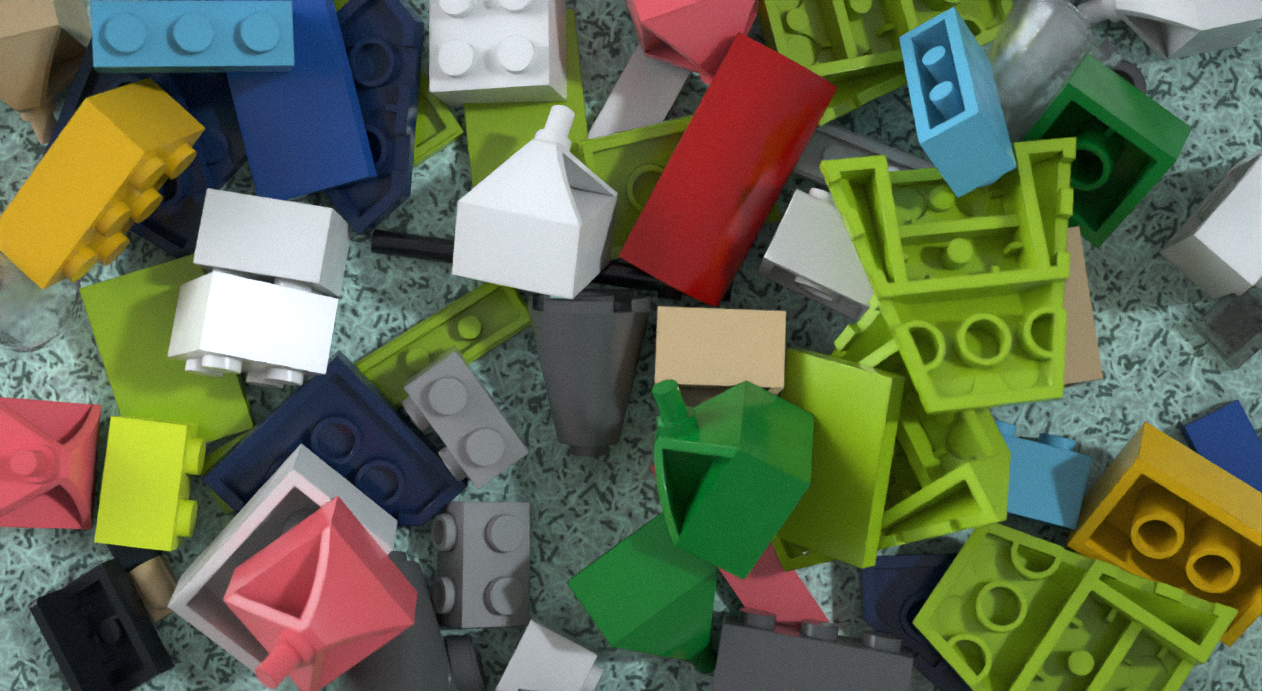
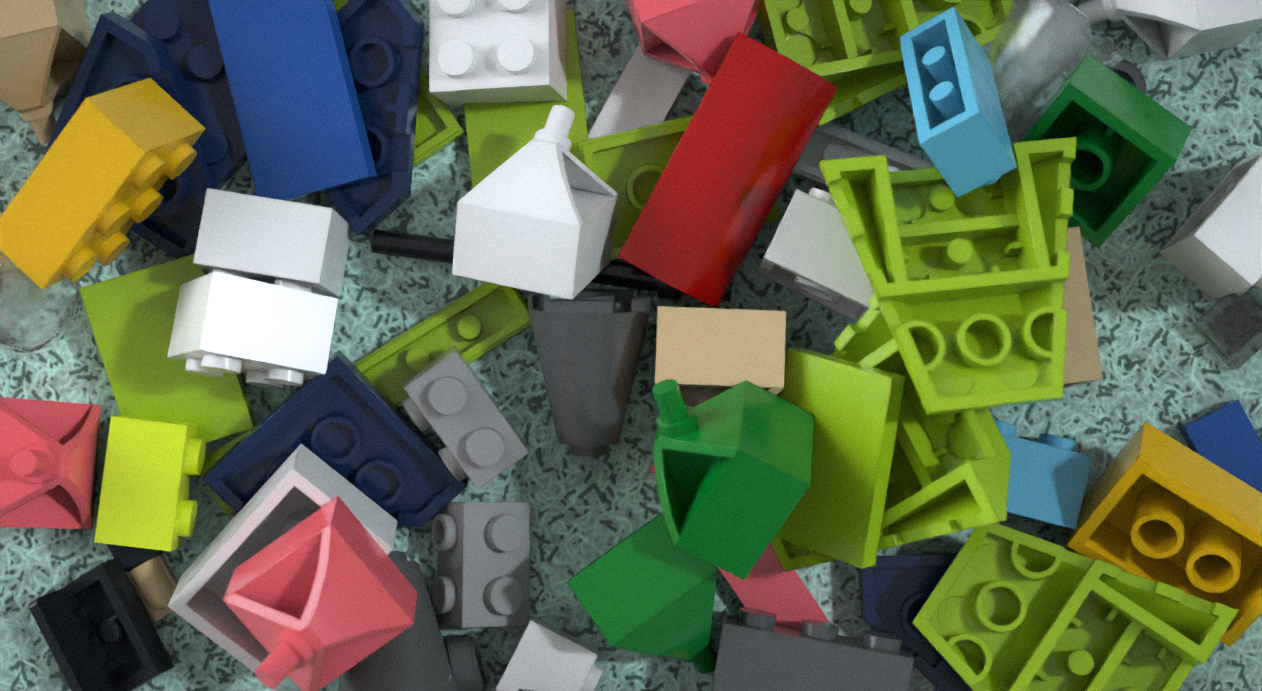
medium azure brick [90,0,294,73] -> none

